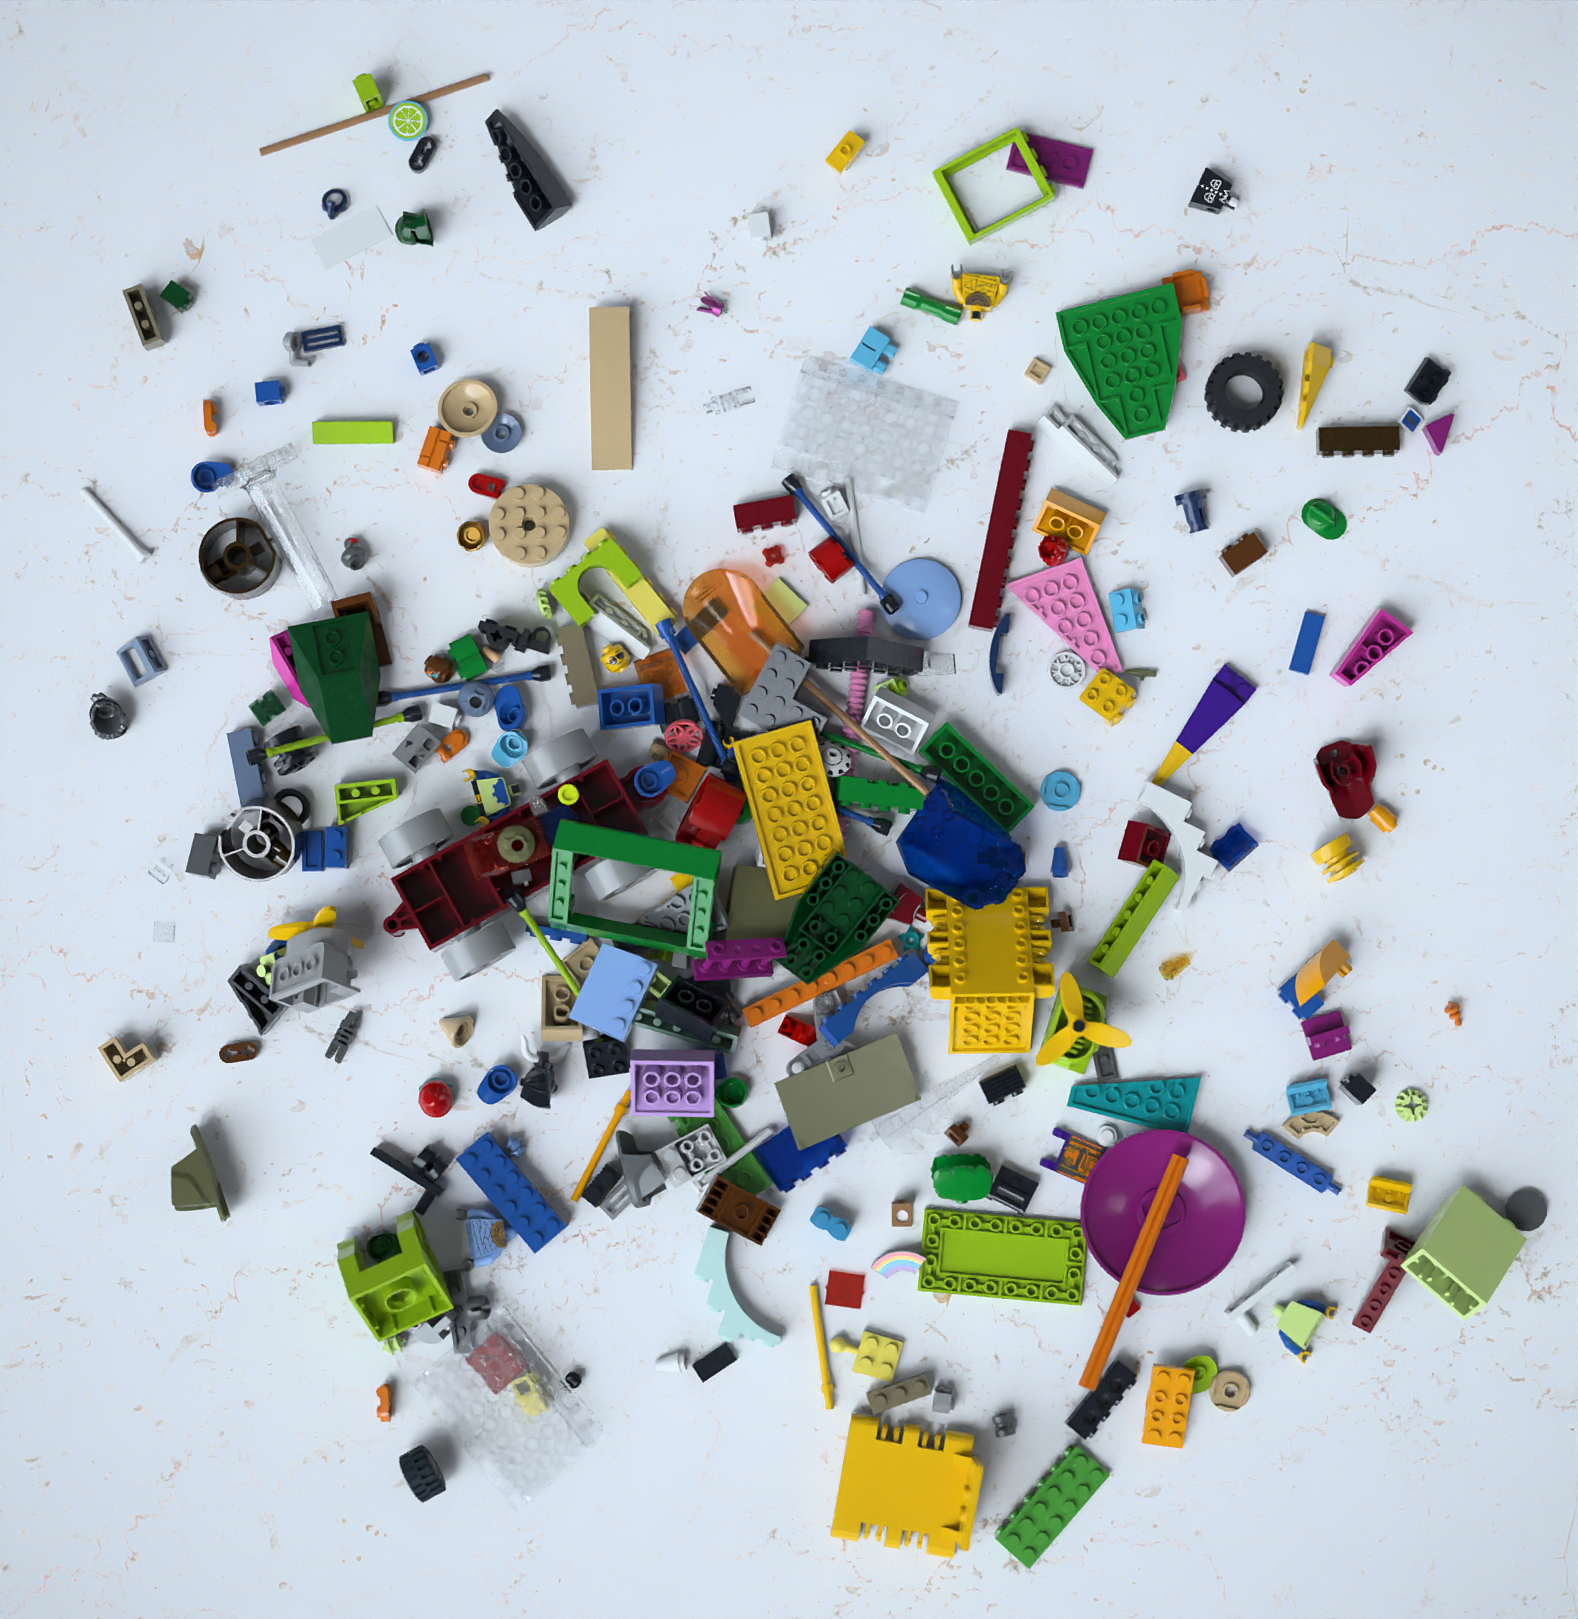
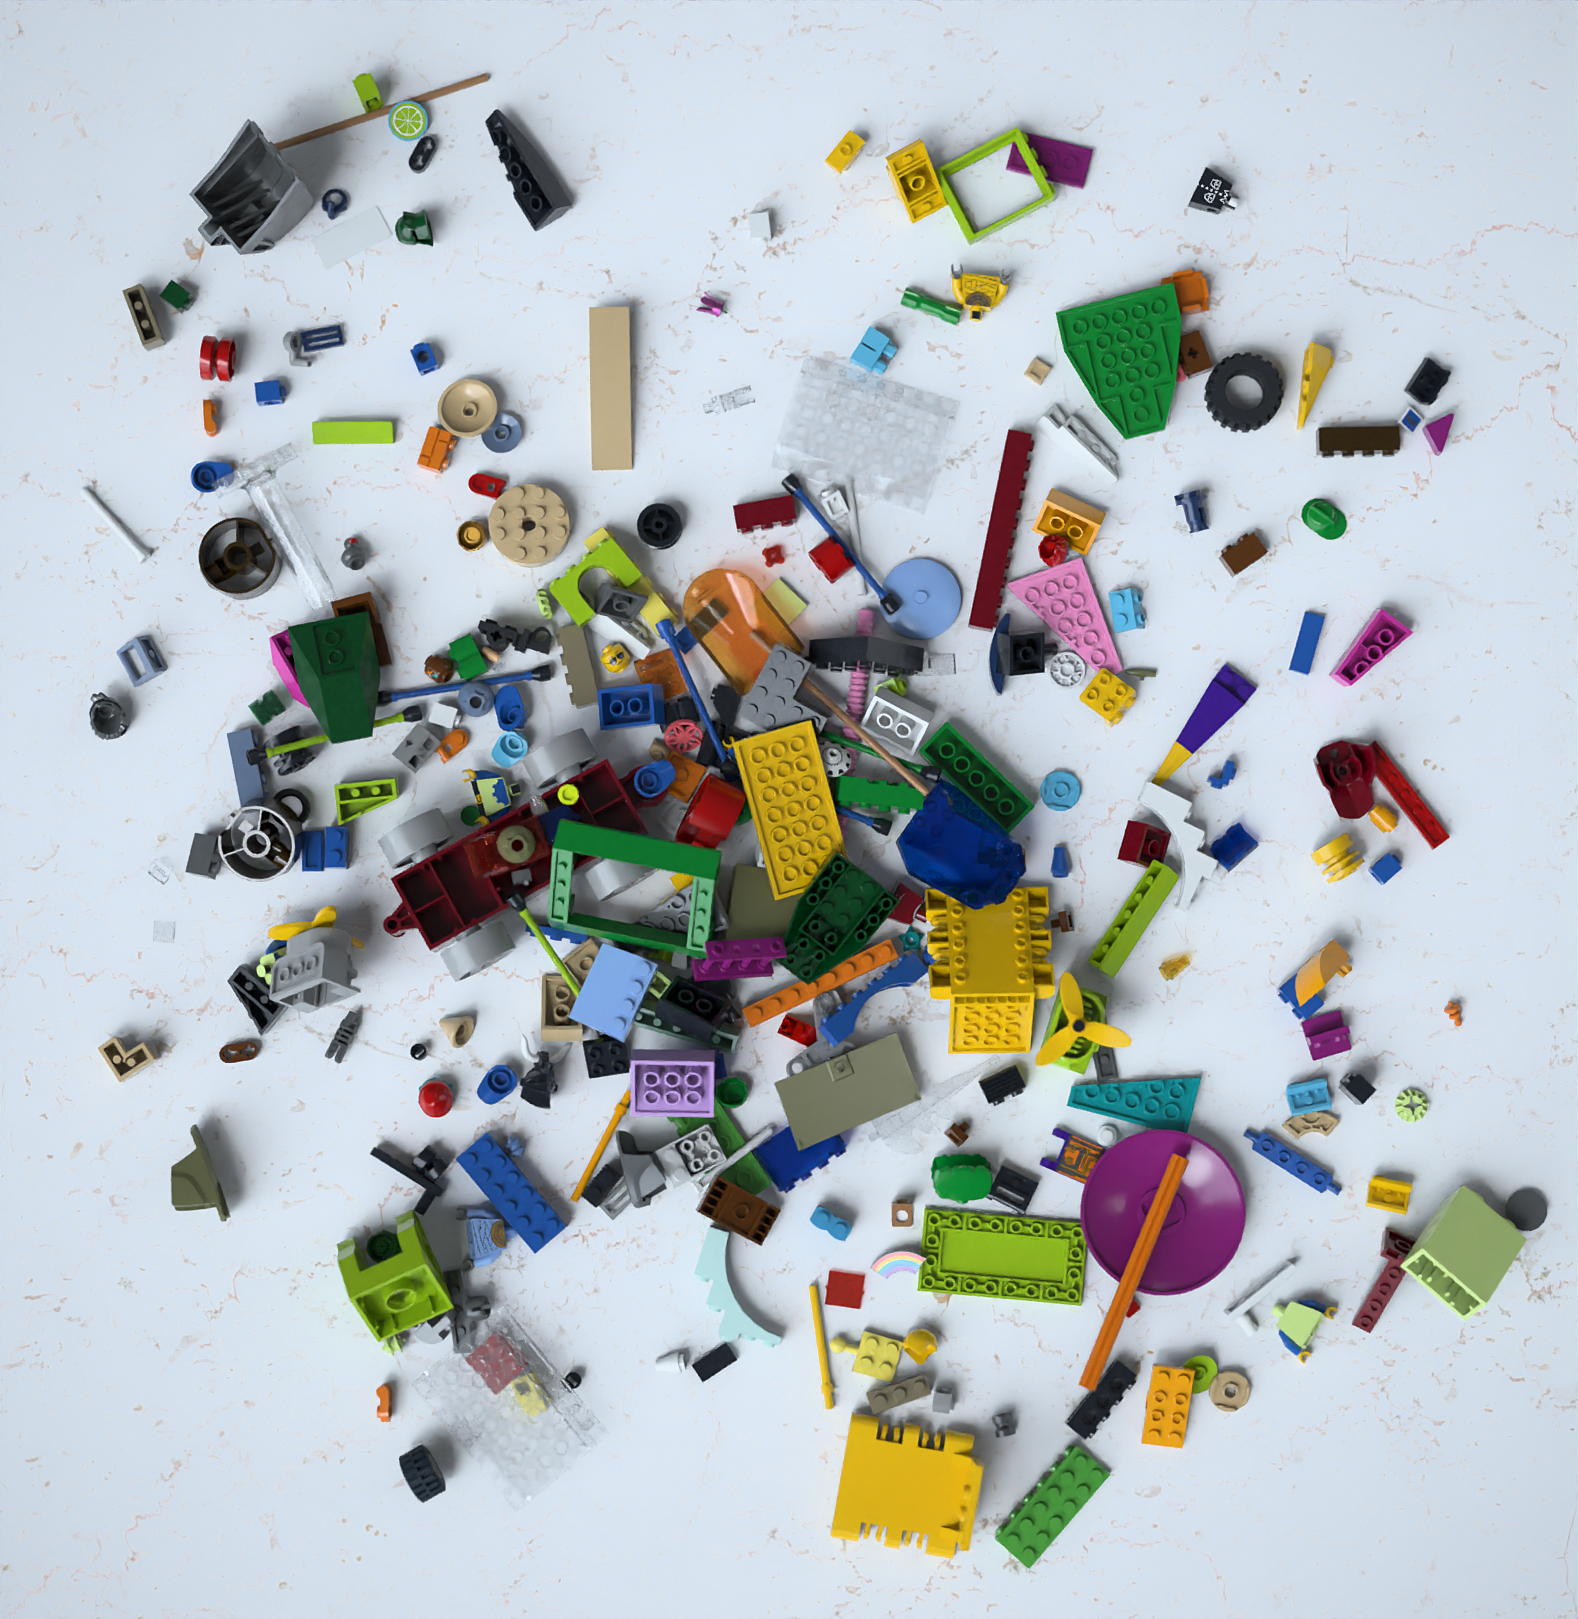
none -> dark grey piece [189,119,313,255]
none -> red wheel [199,335,236,382]
none -> black hinge [410,1043,428,1061]
none -> dark grey slope [594,583,648,623]
none -> black wheel [637,503,682,550]
none -> yellow brick [885,139,947,224]
none -> yellow hair [903,1328,938,1365]
none -> black brick [997,629,1058,676]
none -> reddish brown brick [1179,330,1213,379]
none -> blue bracket [1206,760,1237,789]
none -> blue brick [1368,853,1402,885]
none -> red plate [1370,740,1450,850]

